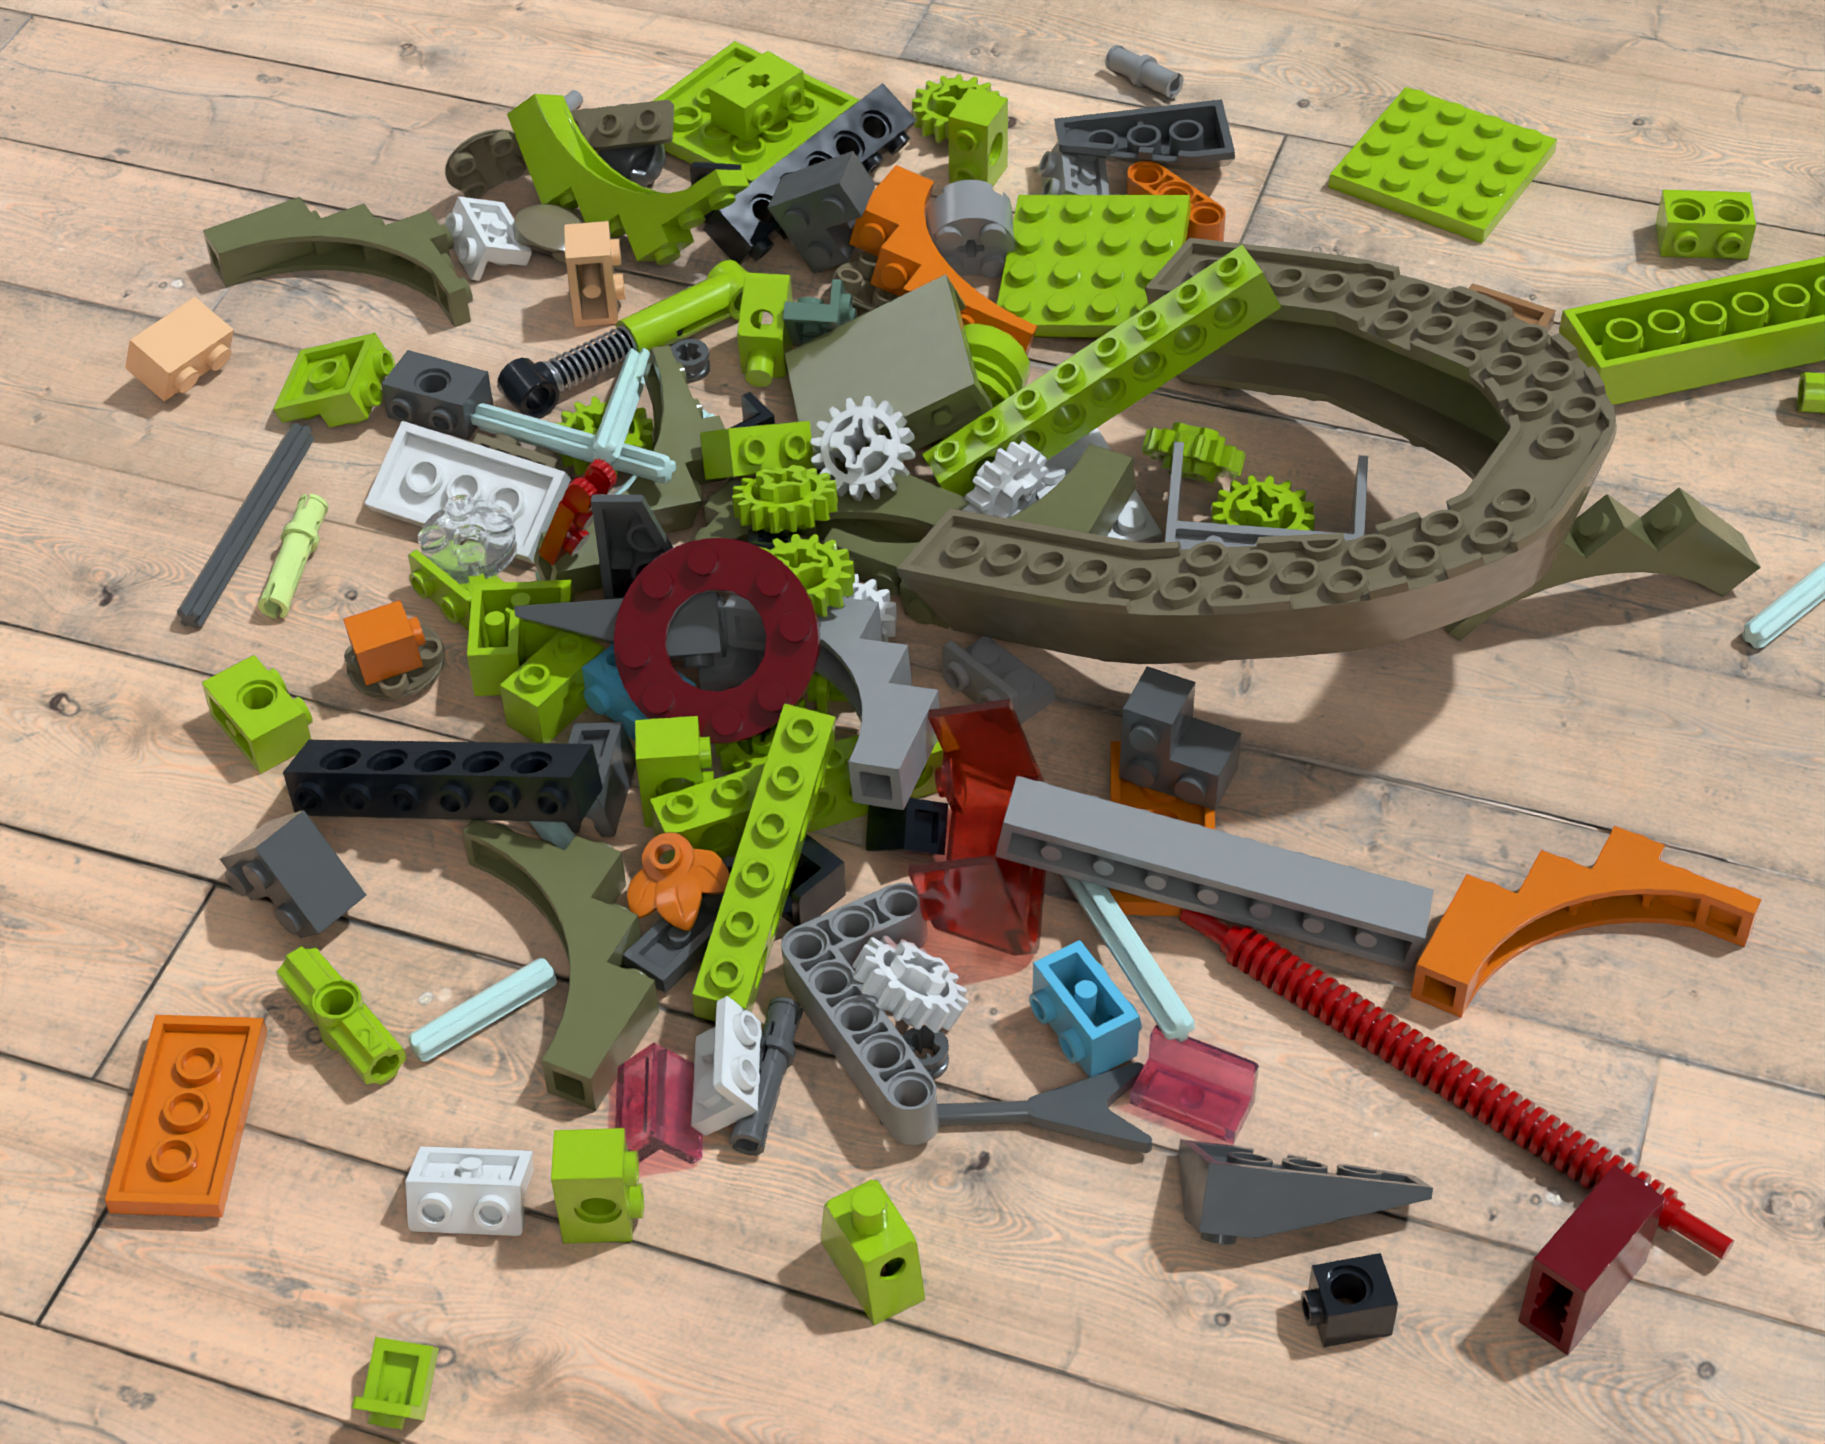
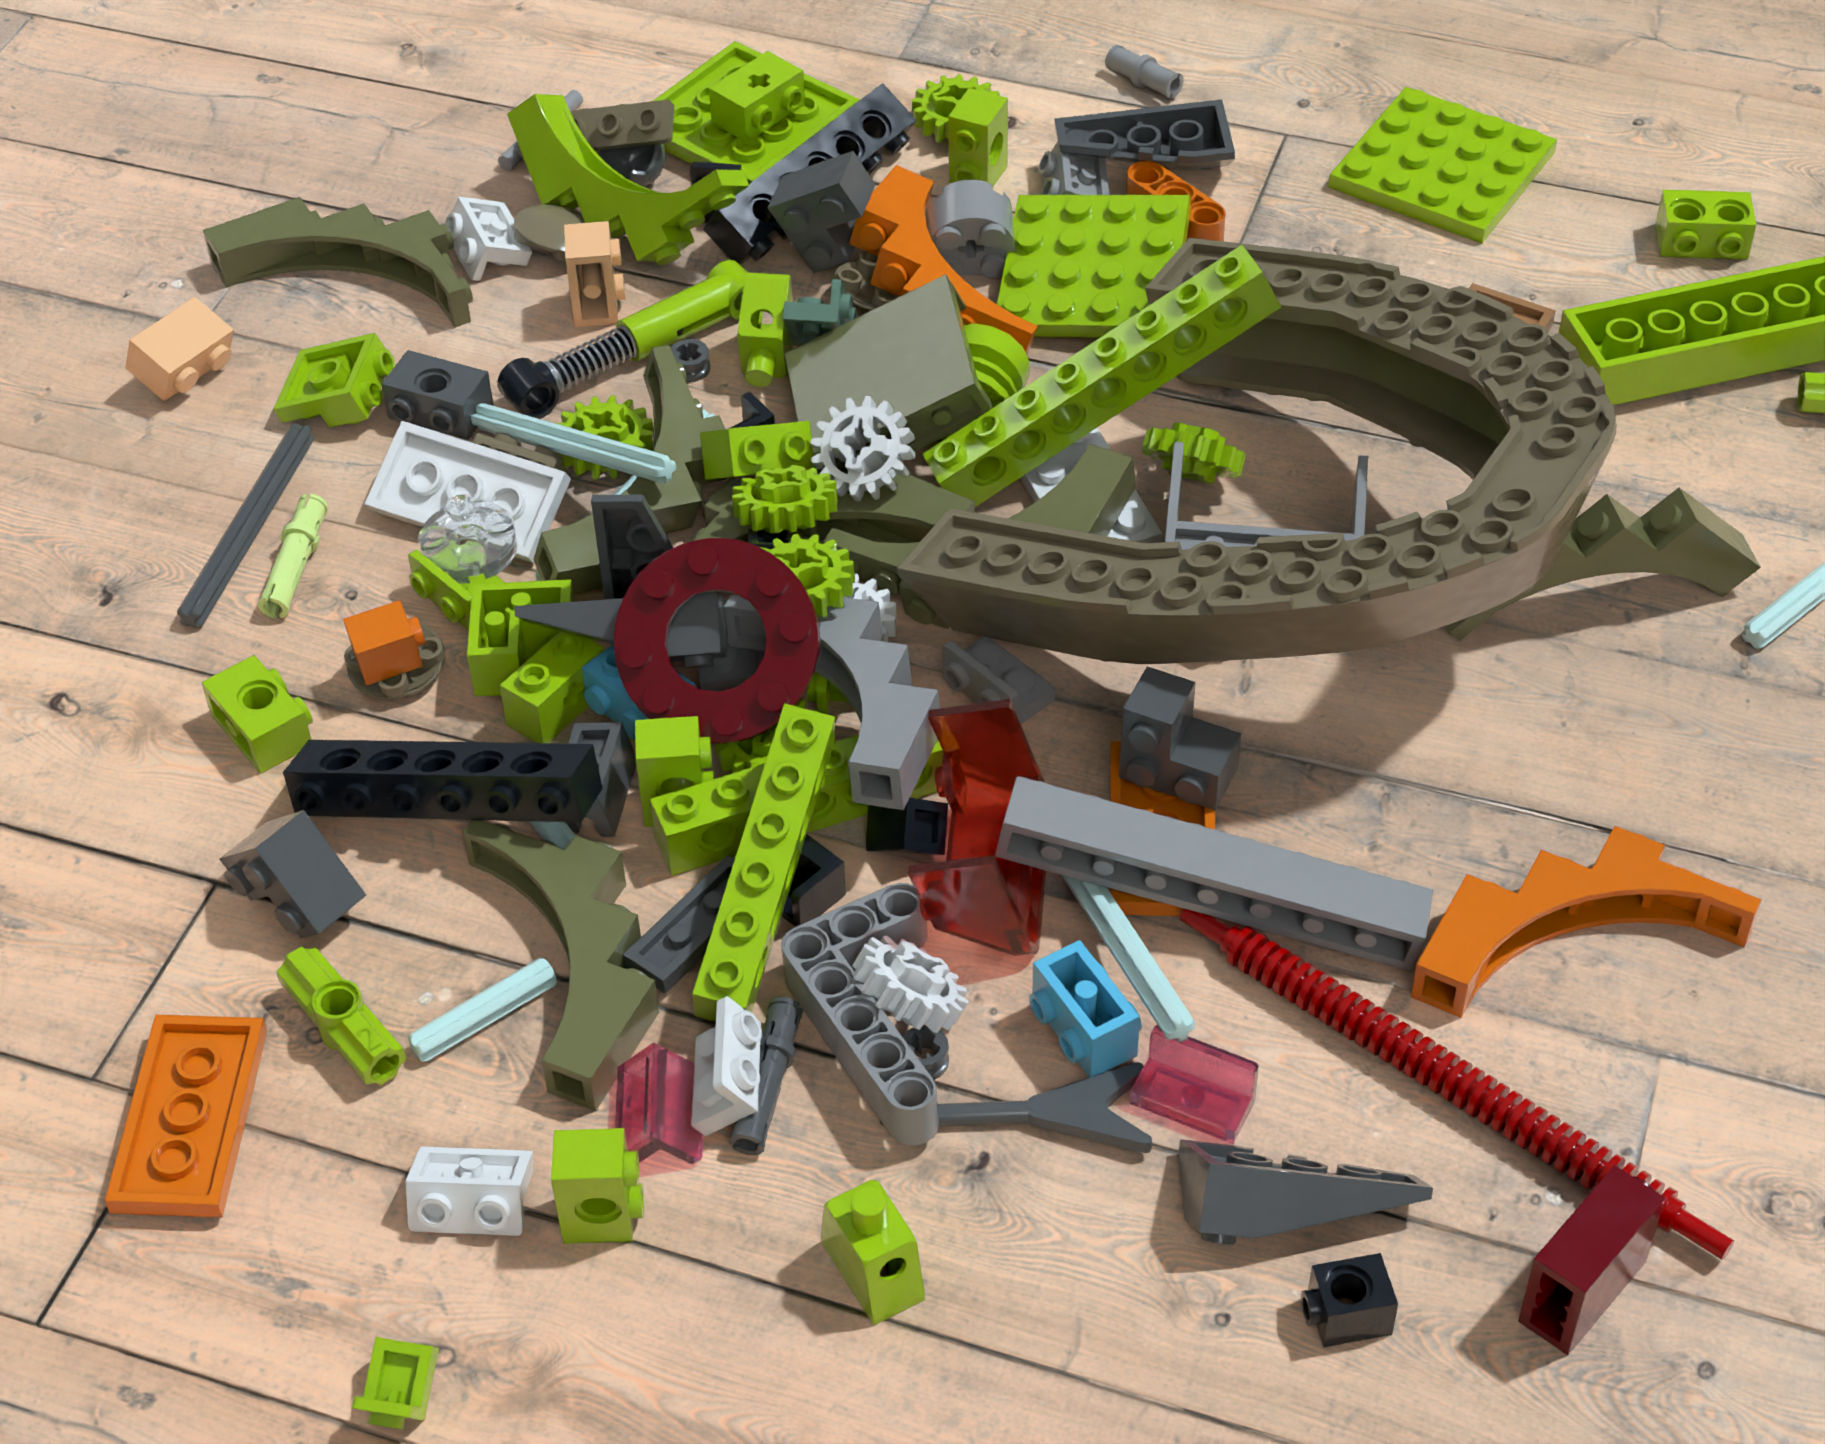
dark tan dish [445,129,526,199] -> none
red hinge [538,458,617,566] -> none
light aqua axle [592,348,650,464] -> none
orange plate [627,832,730,932] -> none
white gear [963,441,1048,518] -> none
lime gear [1211,475,1316,531] -> none

